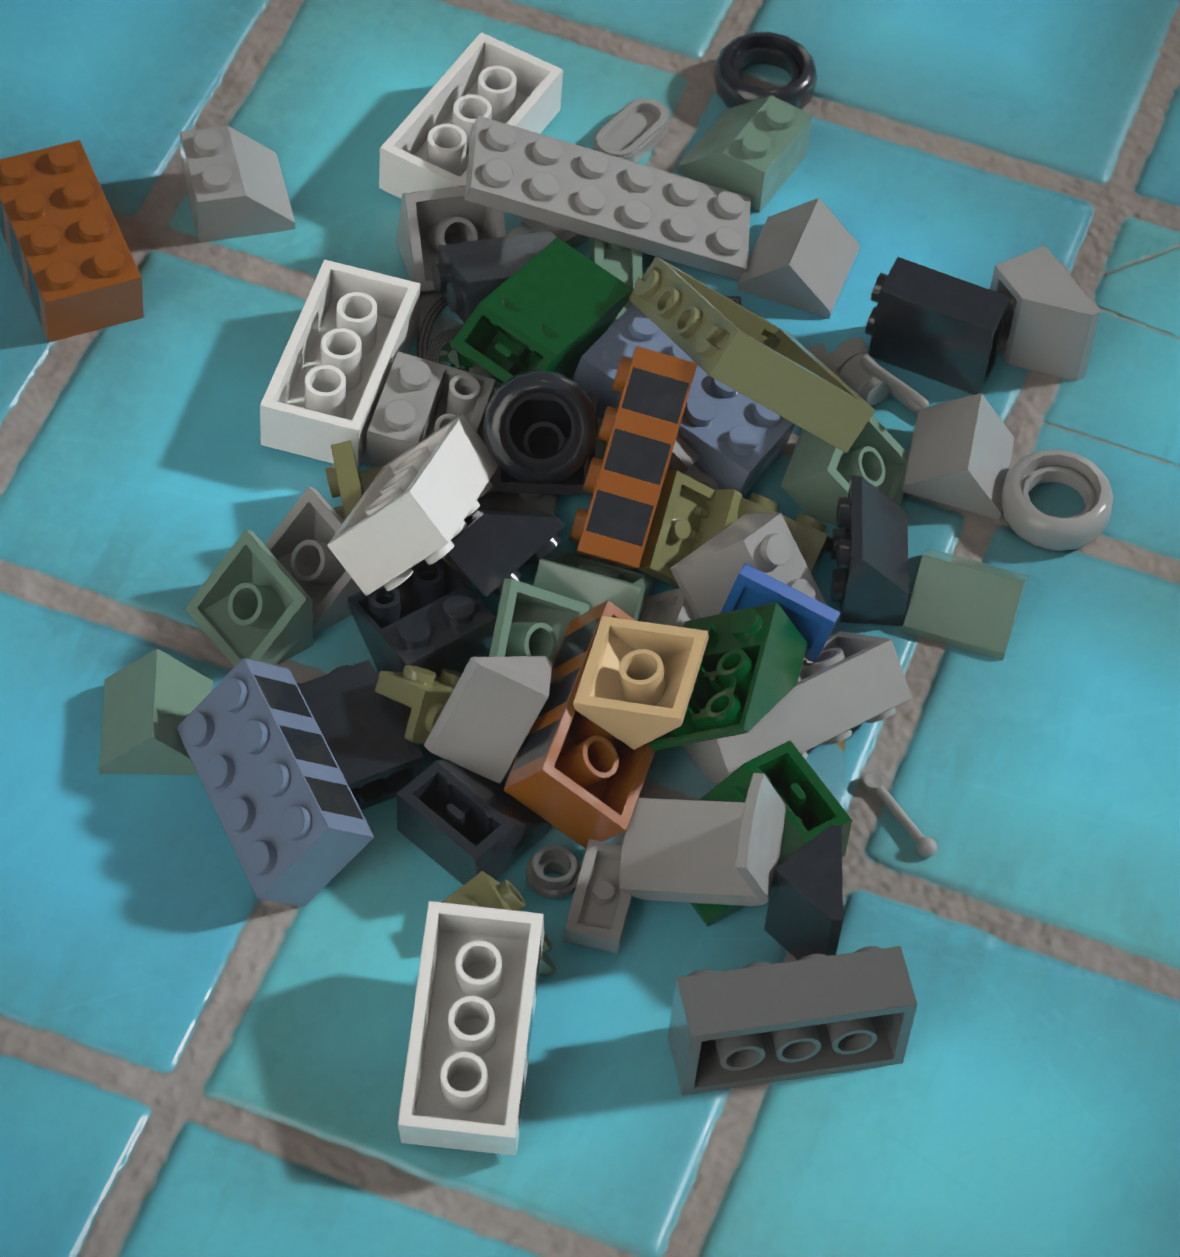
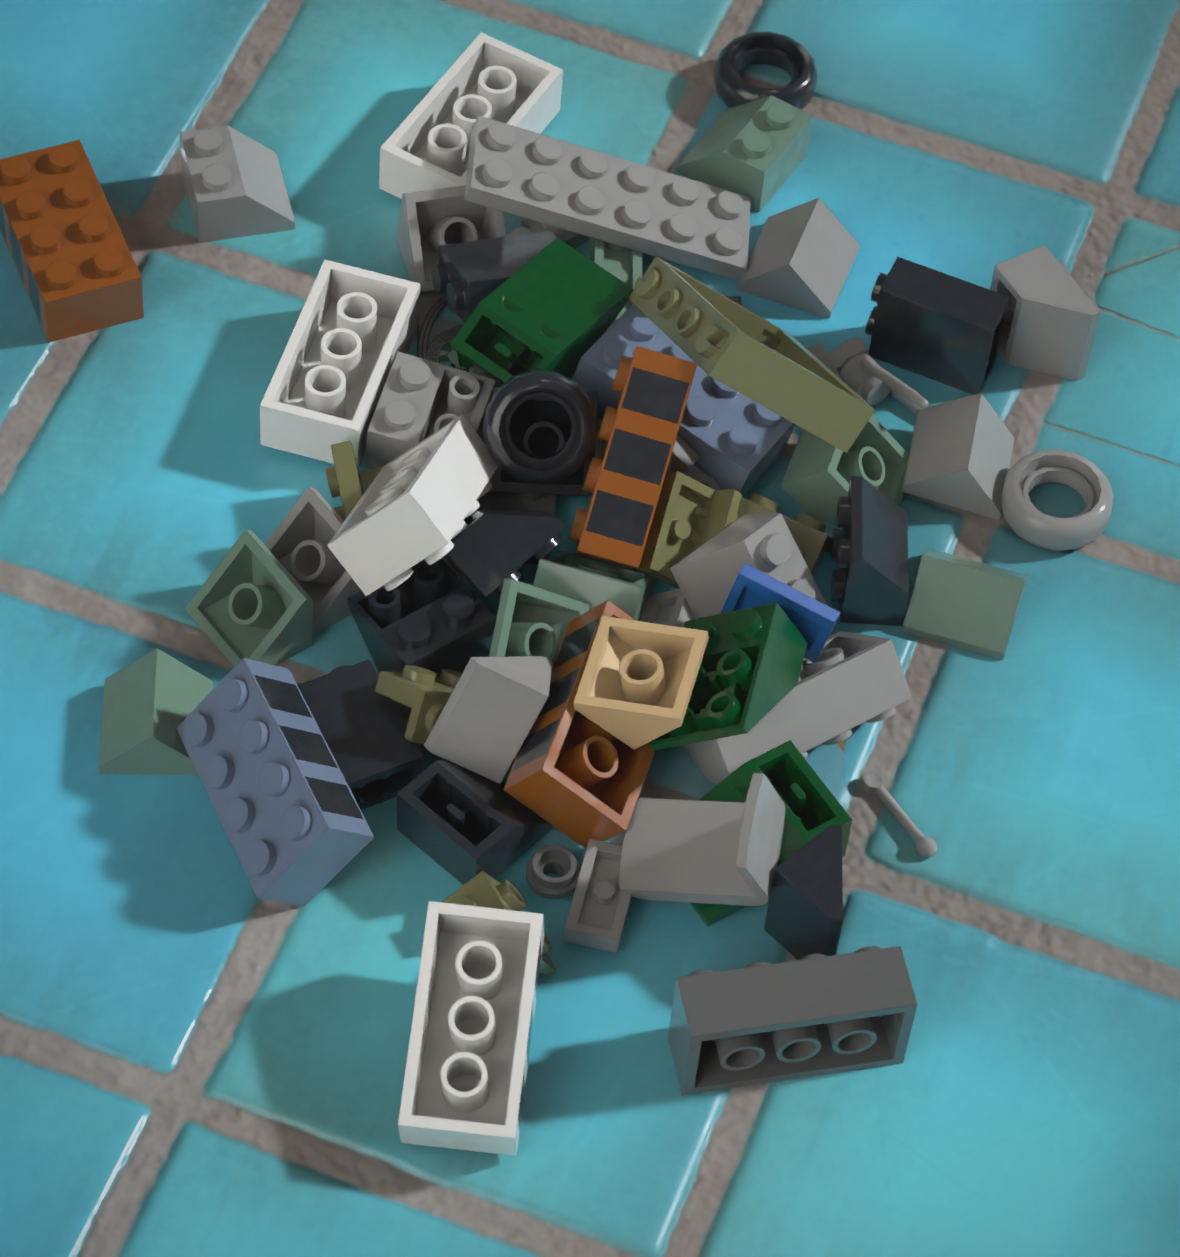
light grey tile [593,98,670,163] -> none

